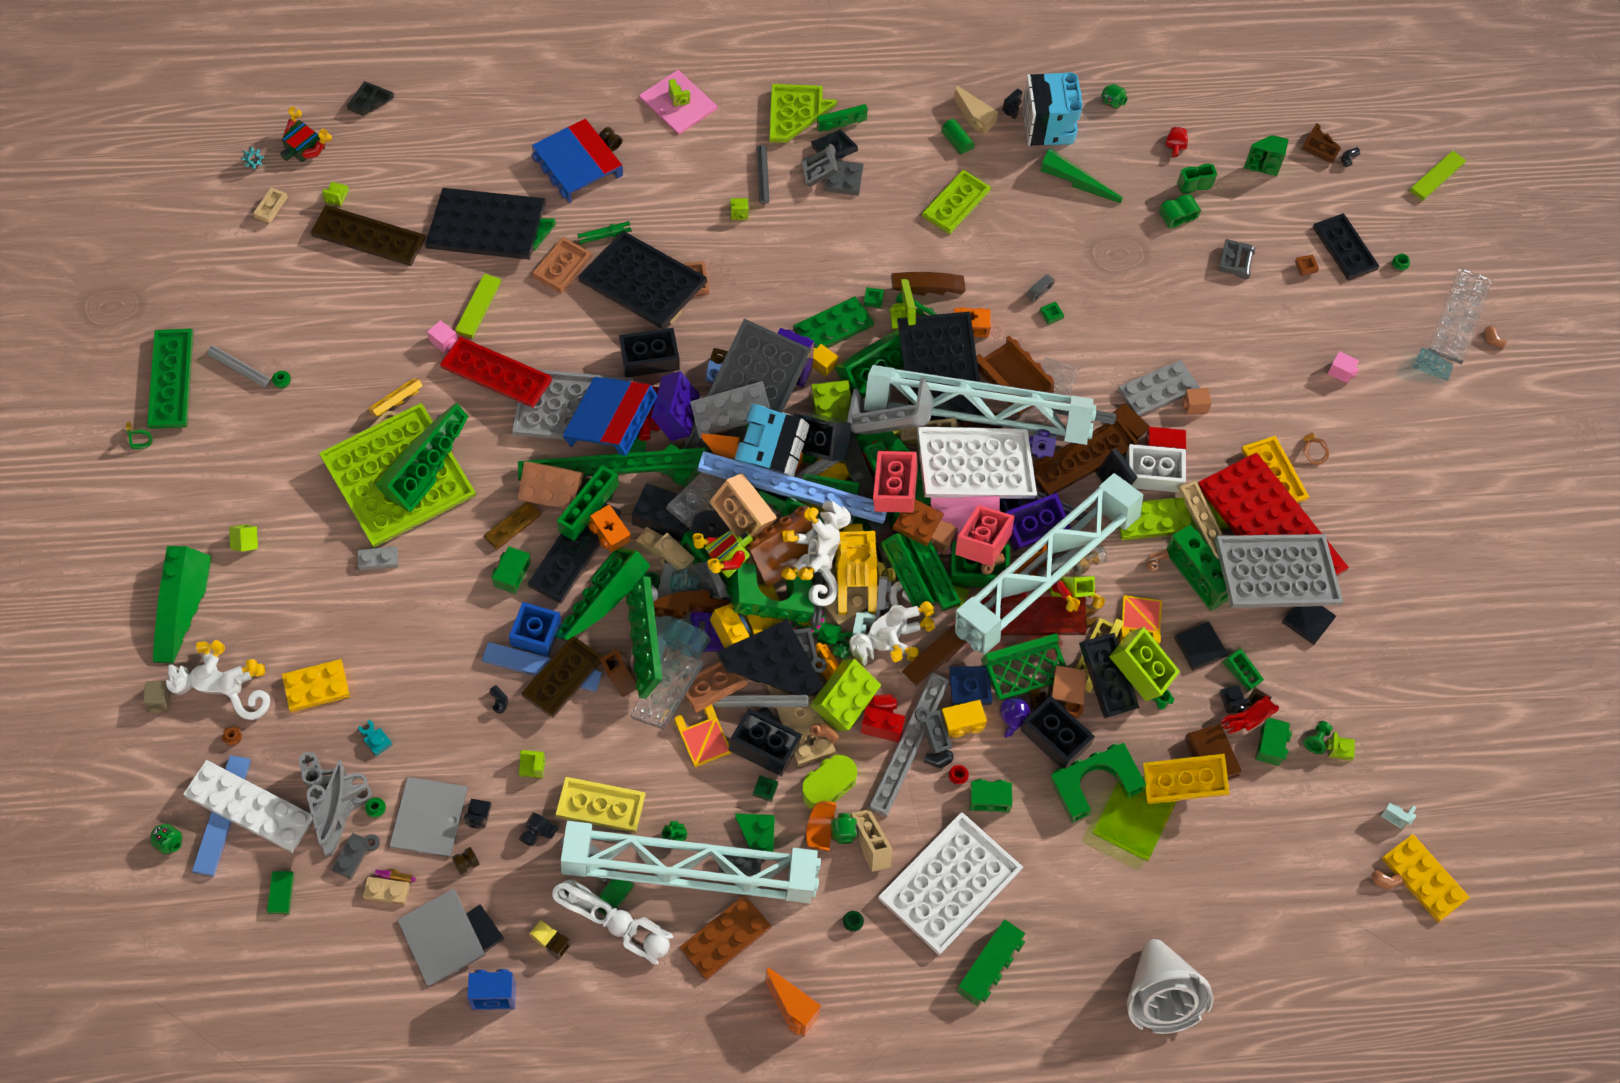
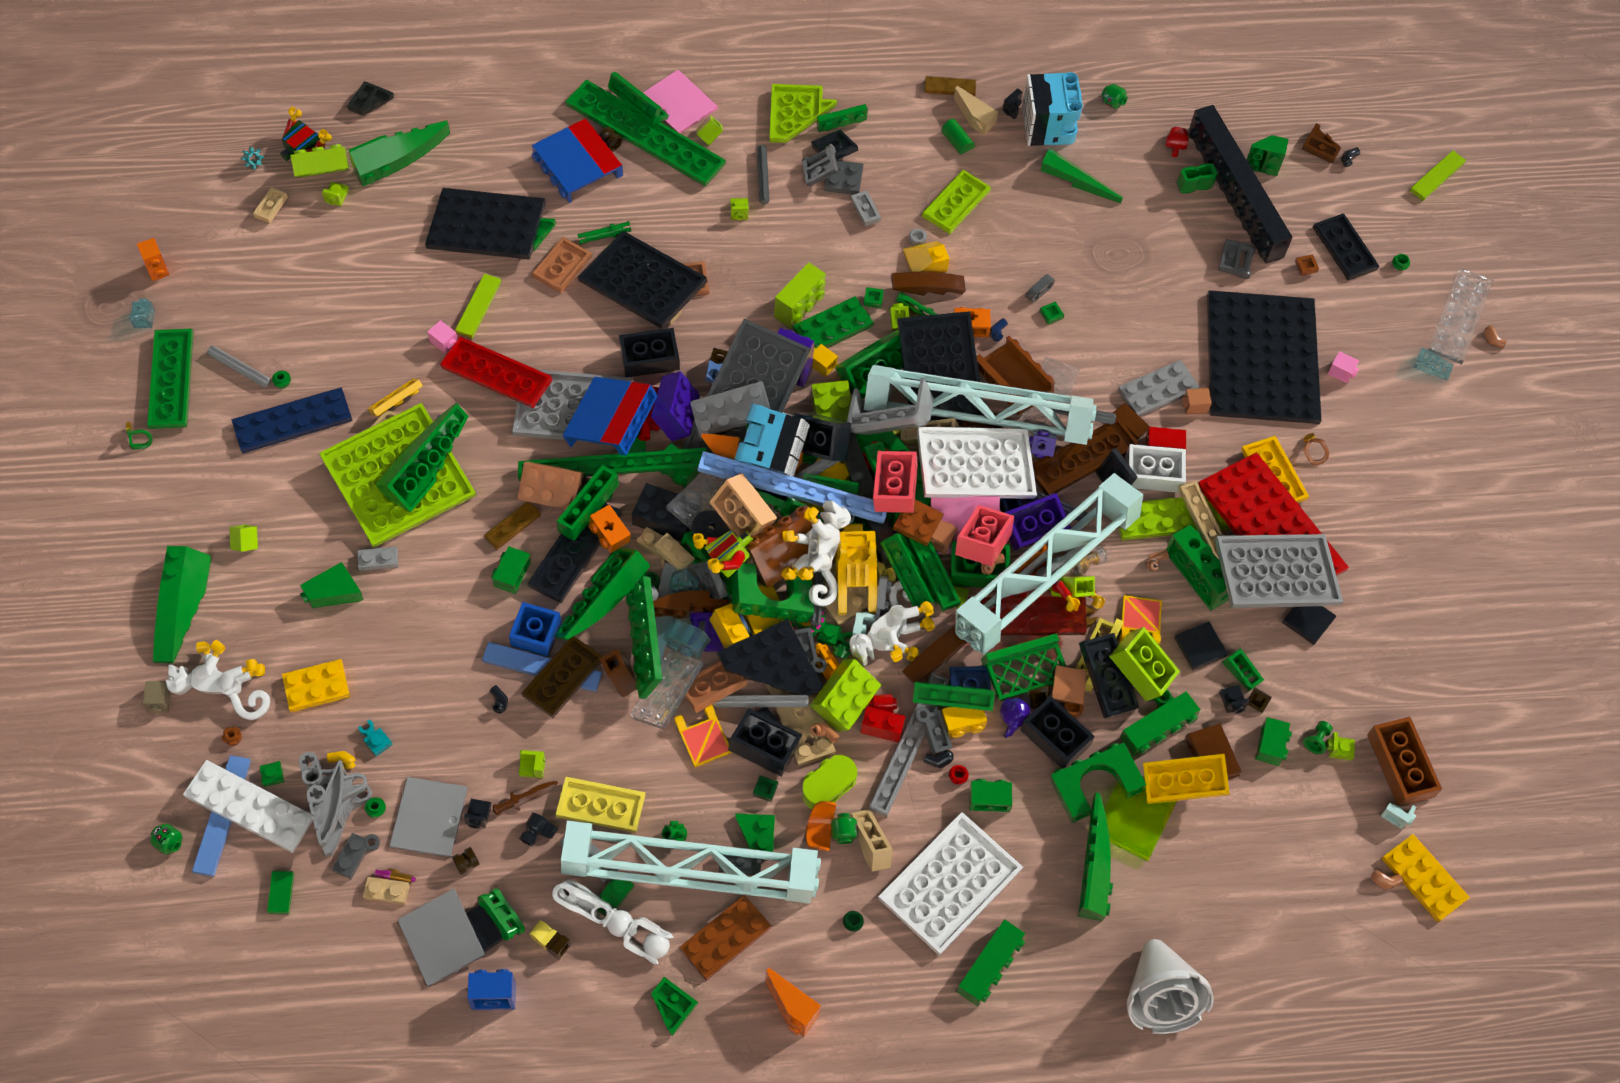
dark brown plate [311,205,425,266] -> none
lime bracket [668,79,690,107] -> none
lime tile [901,279,916,325] -> none
green brick [1159,194,1201,228] -> none
red arm [1221,695,1279,734] -> none
none -> clear light blue brick [129,298,155,328]
none -> orange brick [137,238,170,281]
none -> dark blue plate [231,387,353,454]
none -> green plate [260,761,285,787]
none -> lime brick [291,144,350,178]
none -> green slope [300,562,364,608]
none -> yellow arm [327,751,356,769]
none -> green wedge [348,120,450,186]
none -> green plate [477,888,525,941]
none -> reddish brown sword [493,781,558,815]
none -> green plate [566,79,726,187]
none -> green fence [608,72,669,124]
none -> green wing [651,977,698,1037]
none -> lime panel [696,115,723,145]
none -> lime brick [774,262,826,328]
none -> light grey plate [851,191,881,226]
none -> yellow slope [903,241,950,273]
none -> light grey tile [909,228,927,246]
none -> green fence [913,681,995,711]
none -> pearl gold tile [925,76,976,97]
none -> dark blue arm [990,318,1008,342]
none -> green wedge [1078,792,1113,921]
none -> green brick [1120,691,1201,756]
none -> black brick [1188,105,1293,264]
none -> black plate [1207,290,1322,424]
none -> dark orange brick [1367,716,1442,807]

